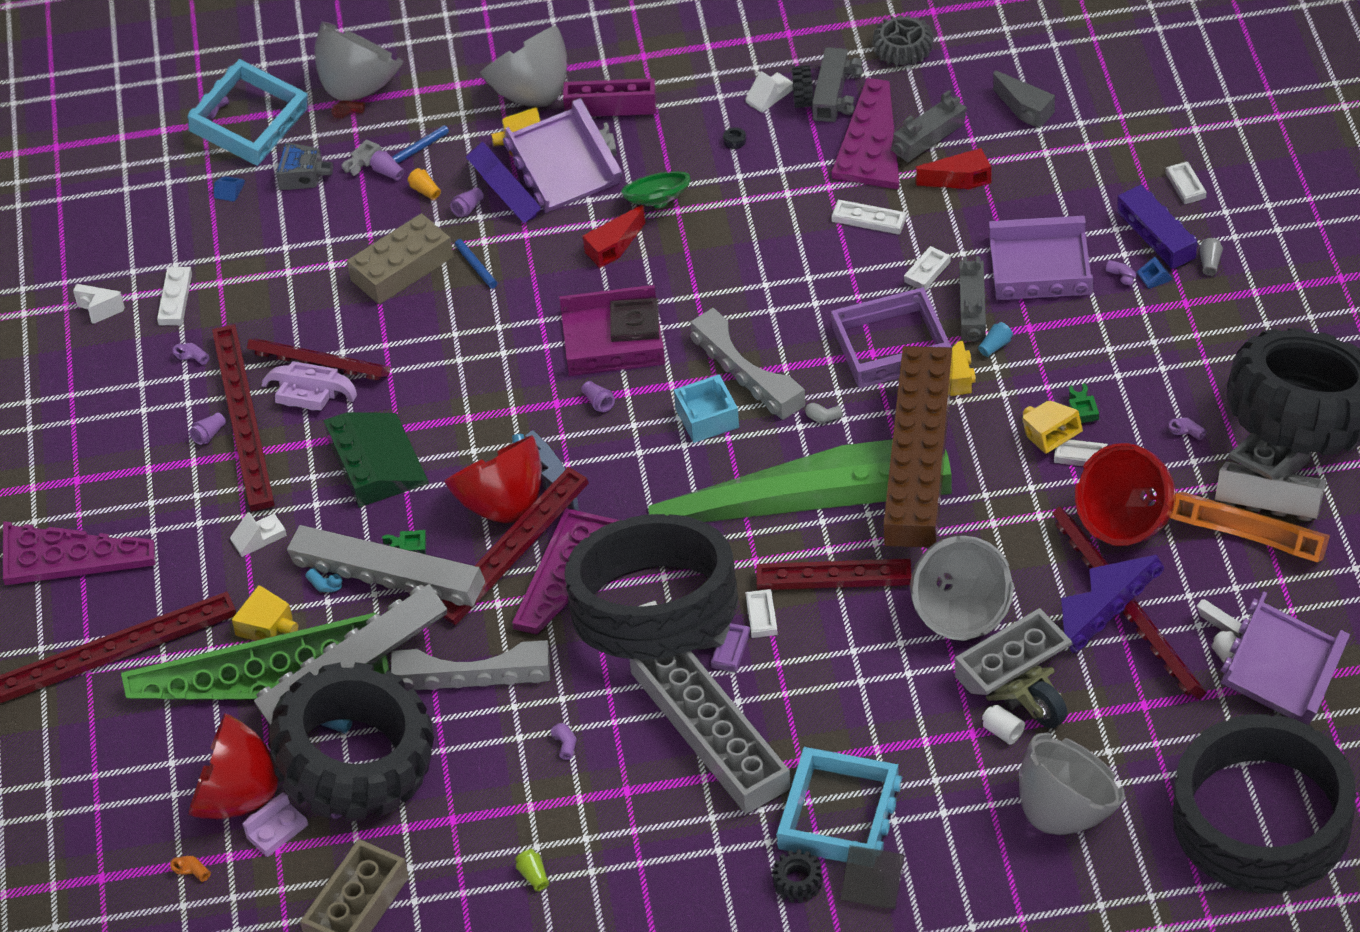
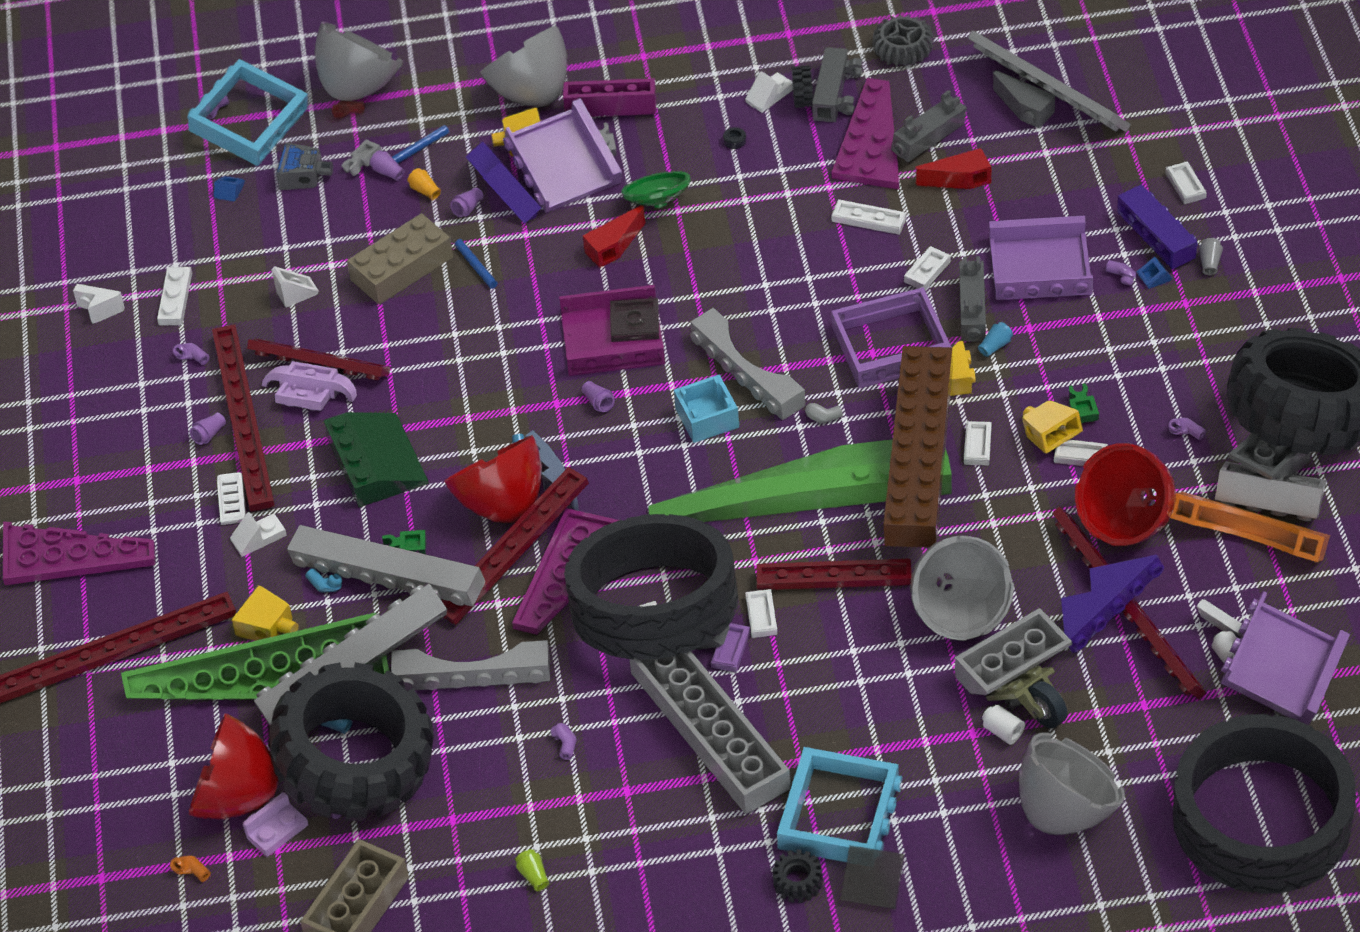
none -> white slope [217,472,246,525]
none -> white slope [272,266,319,307]
none -> white tile [964,421,991,466]
none -> light grey plate [968,30,1131,132]

